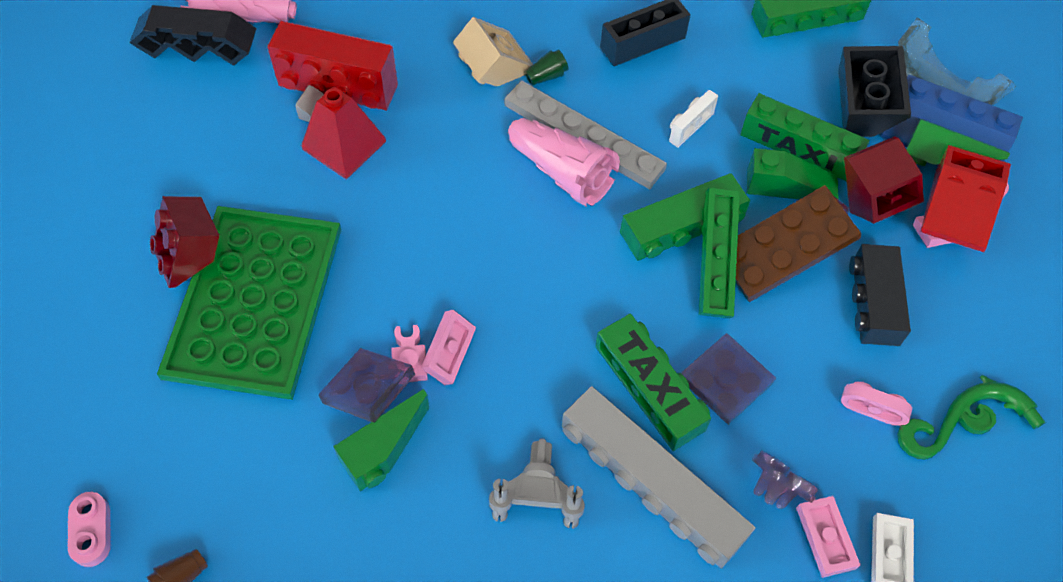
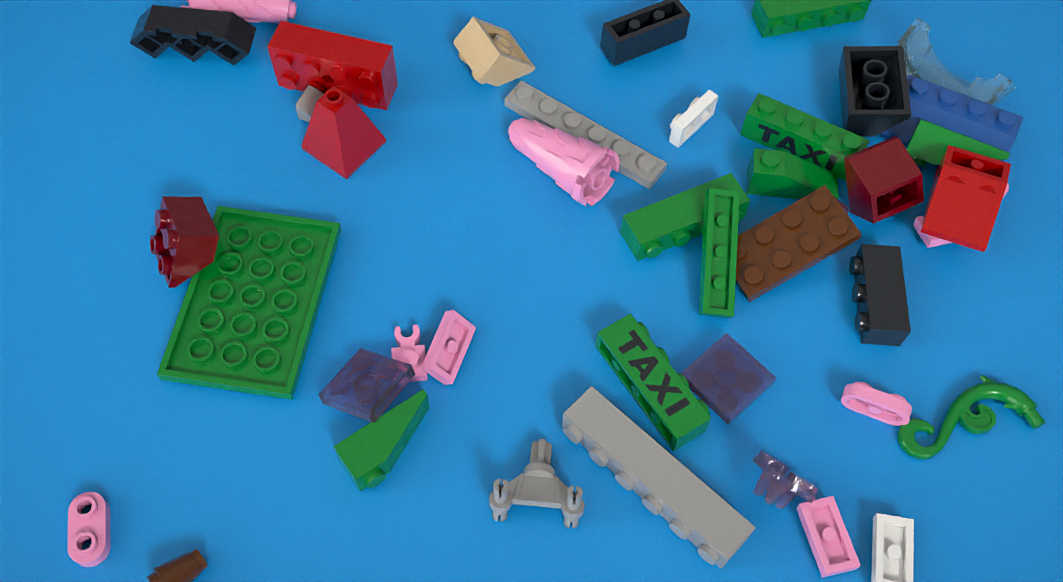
dark green cone [524,50,569,86] -> none

